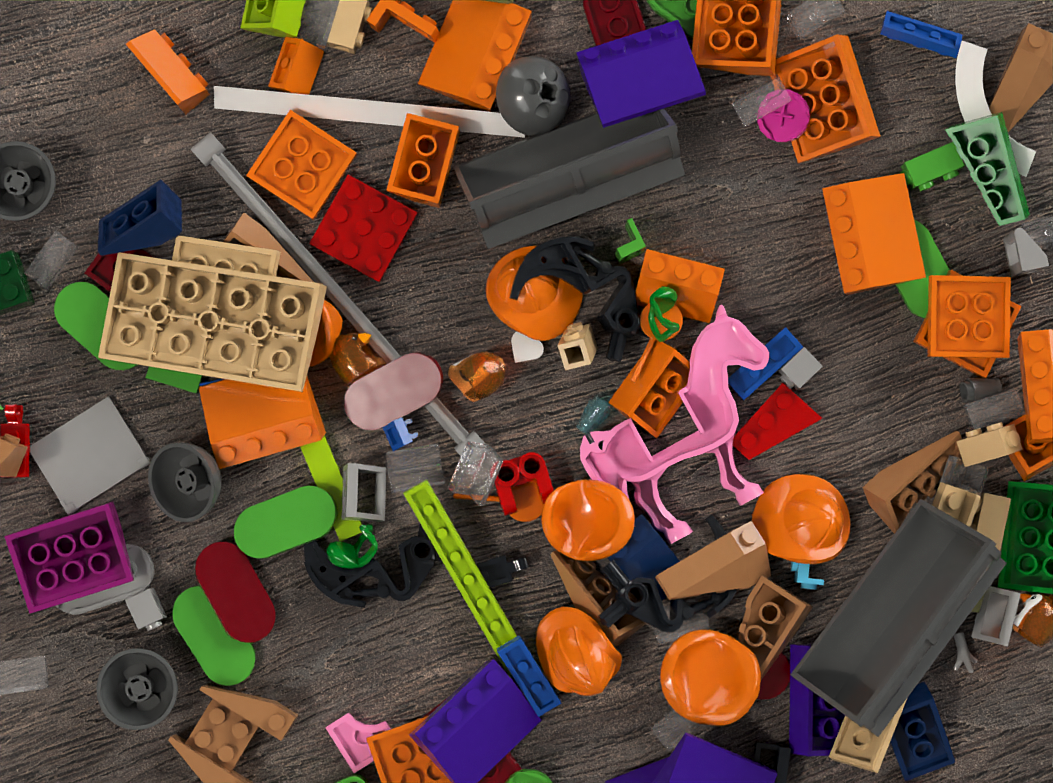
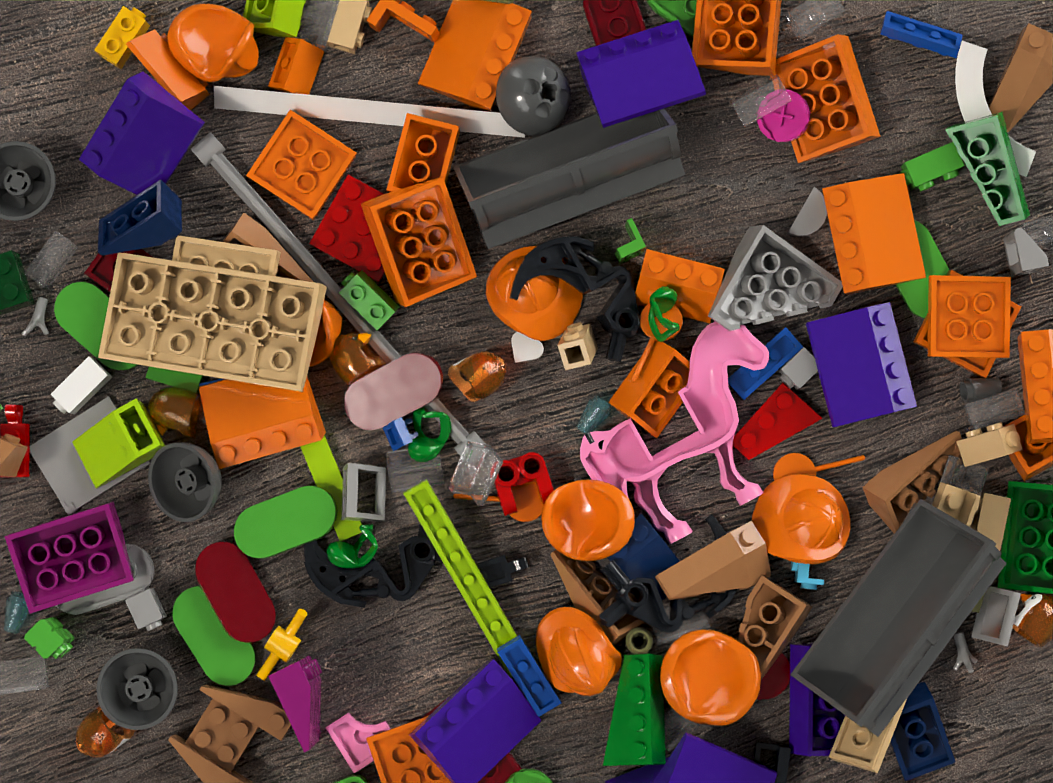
none -> clear light blue cone [3,591,29,633]
none -> light grey bar [22,297,49,336]
none -> bright green brick [24,617,75,659]
none -> white brick [51,356,112,415]
none -> lime slope [72,398,166,489]
none -> clear orange piece [75,707,135,758]
none -> dark purple slope [79,71,205,195]
none -> yellow brick [94,6,150,69]
none -> clear orange piece [148,387,200,439]
none -> orange piece [167,3,259,82]
none -> yellow piece [256,609,307,681]
none -> magenta slope [268,655,323,752]
none -> bright green brick [339,270,400,330]
none -> orange slope [361,177,477,307]
none -> green piece [408,408,451,462]
none -> green wedge [603,654,666,766]
none -> olive cone [626,628,653,654]
none -> light grey slope [708,225,843,331]
none -> orange piece [773,453,865,481]
none -> light grey tile [787,187,827,237]
none -> dark purple slope [806,302,917,428]

